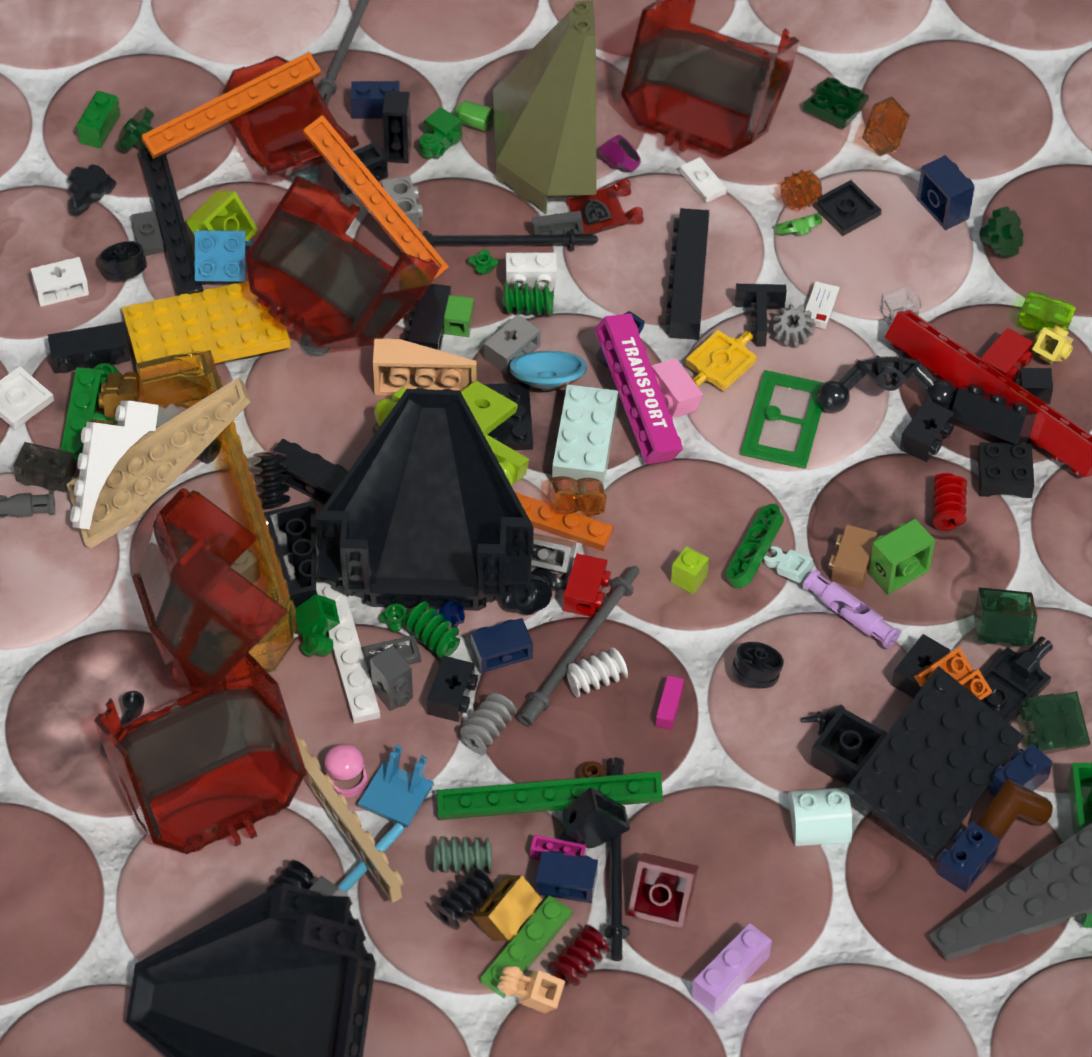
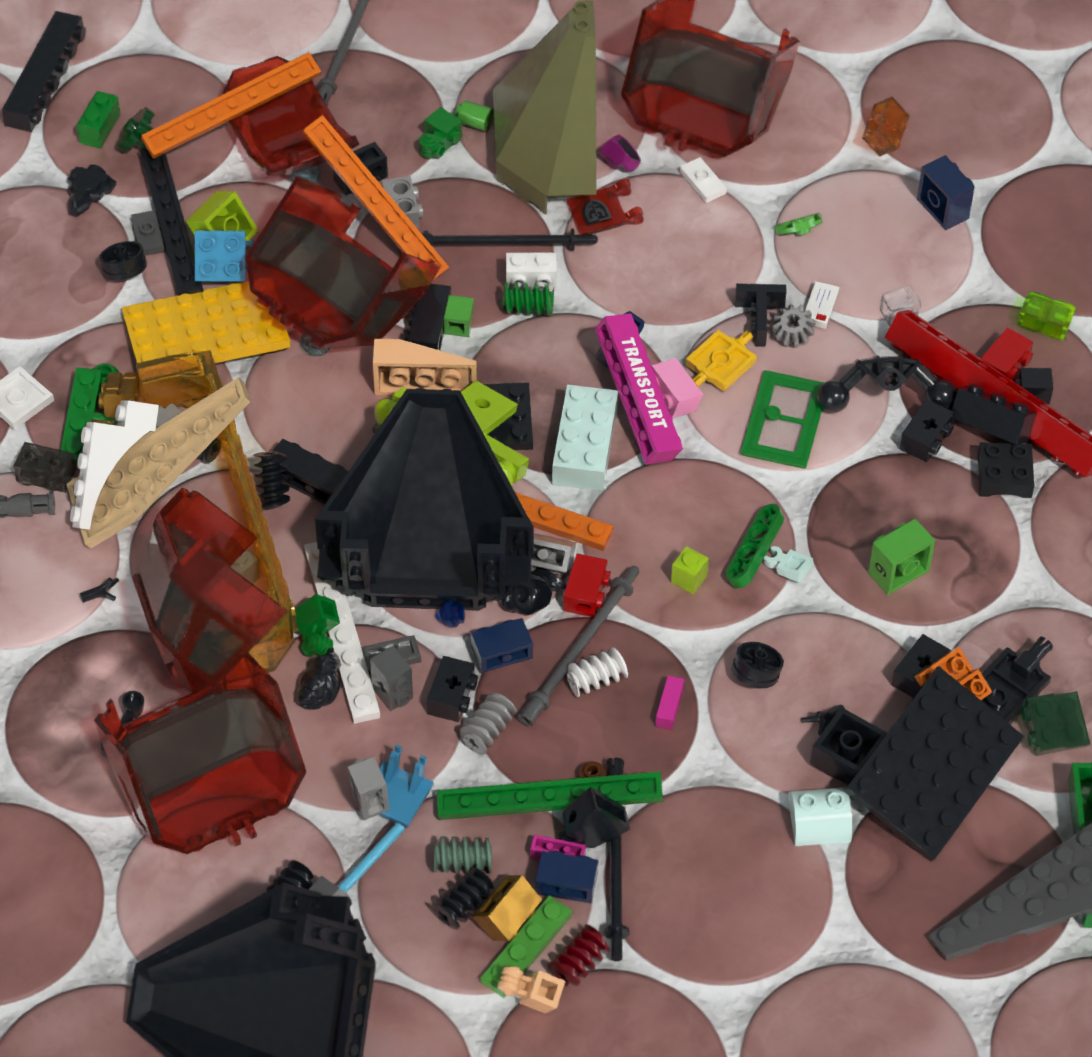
white brick [31,257,89,307] -> none
black brick [47,322,130,374] -> none
black wedge [264,500,317,614] -> none
tan plate [281,729,403,903] -> none
bright pink helmet [324,744,368,798] -> none
dark blue brick [351,81,400,119] -> none
green plate [380,604,408,632] -> none
black brick [382,91,412,164] -> none
green piece [403,601,460,659] -> none
green plate [469,250,498,275] -> none
light grey brick [484,314,541,375] -> none
medium azure dish [510,351,587,391] -> none
dark grey plate [532,211,584,235] -> none
clear orange brick [548,476,607,515] -> none
dark red slope [627,853,699,929] -> none
black brick [665,208,710,340] -> none
lavender brick [692,923,772,1014] -> none
clear orange gear [780,169,822,211] -> none
dark green slope [802,77,869,129] -> none
lavender piece [803,569,901,649] -> none
black tile [812,180,881,236] -> none
medium nougat brick [828,525,878,589] -> none
red piece [933,473,967,531] -> none
dark blue brick [938,822,1001,893] -> none
clear green brick [974,587,1038,647] -> none
reddish brown brick [977,779,1053,840] -> none
dark green plant [979,207,1024,258] -> none
dark blue brick [990,744,1053,797] -> none
light yellow brick [1032,325,1074,364] -> none
none -> black brick [2,11,86,132]
none -> black bar [80,577,119,603]
none -> black hair [296,648,342,710]
none -> light grey brick [348,757,390,820]

